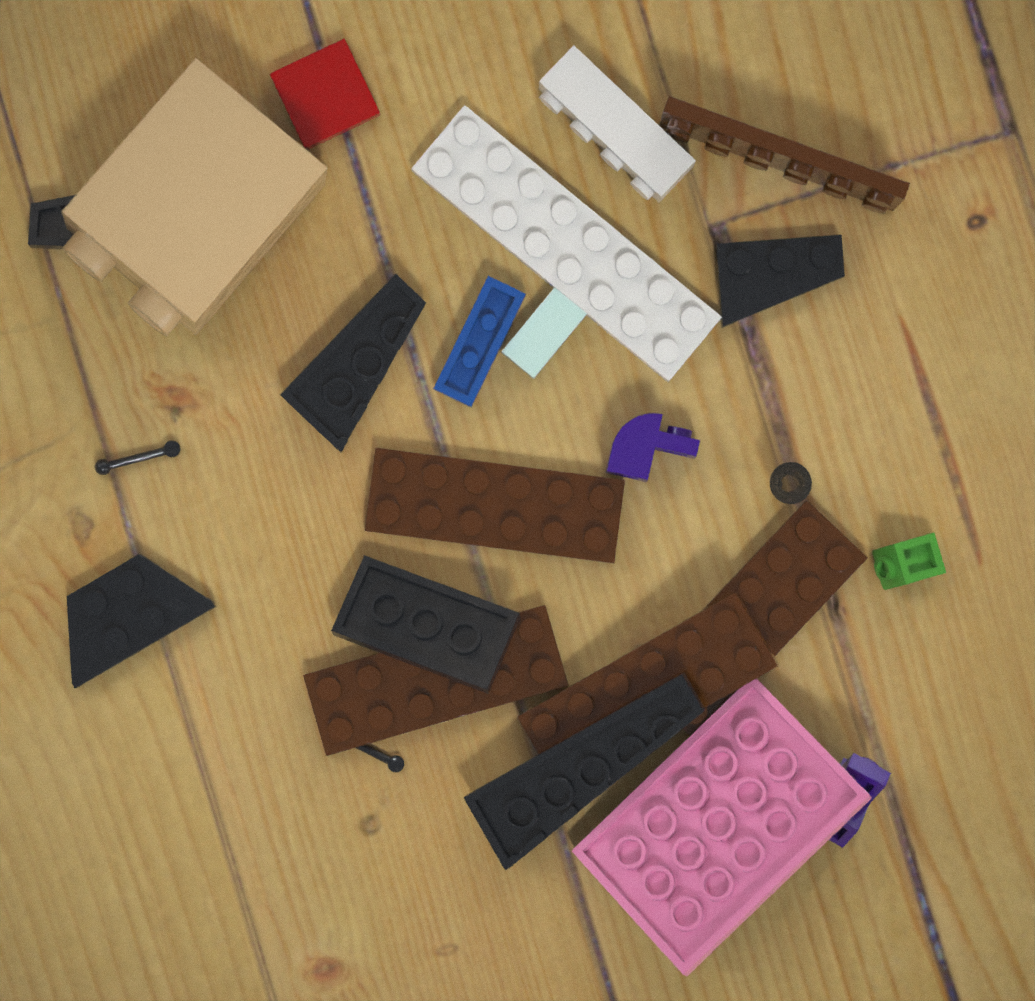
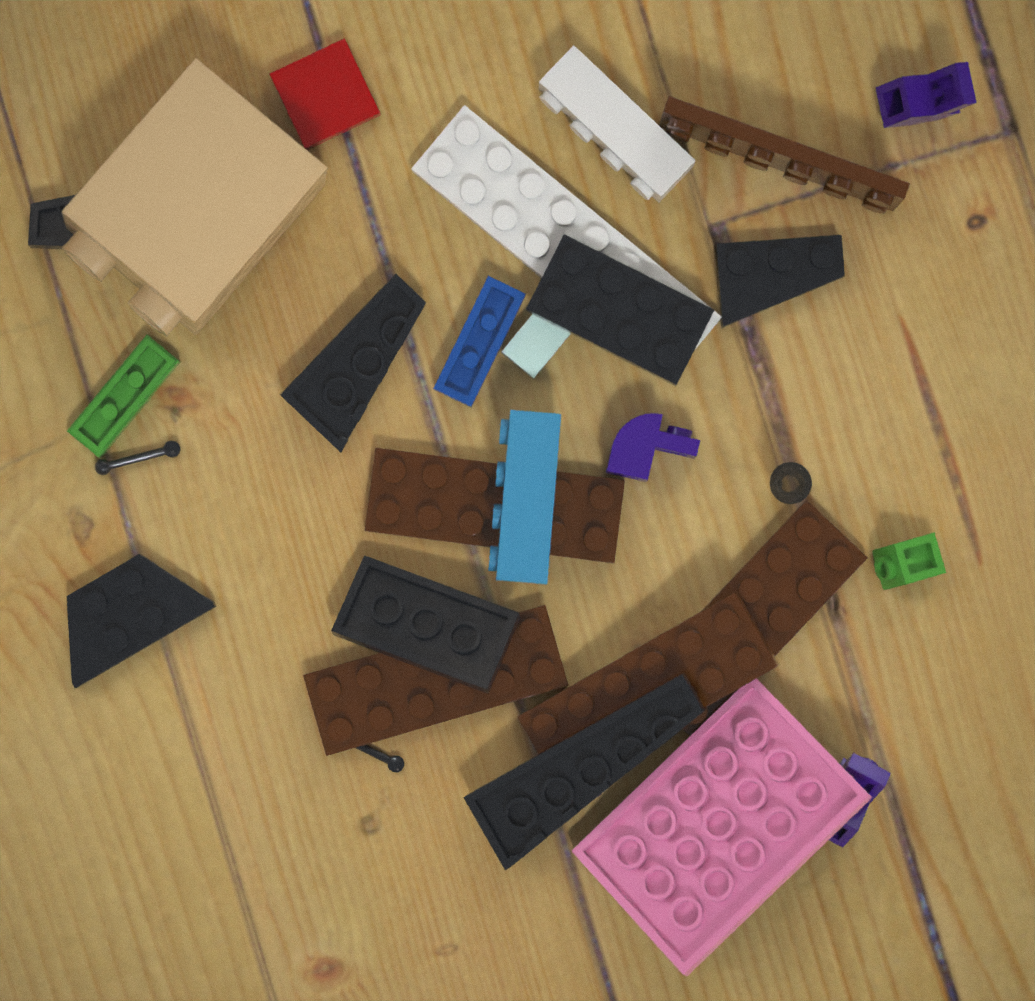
none -> bright green tile [67,335,180,458]
none -> dark azure brick [489,410,561,585]
none -> black plate [526,234,714,386]
none -> dark purple brick [875,62,977,128]

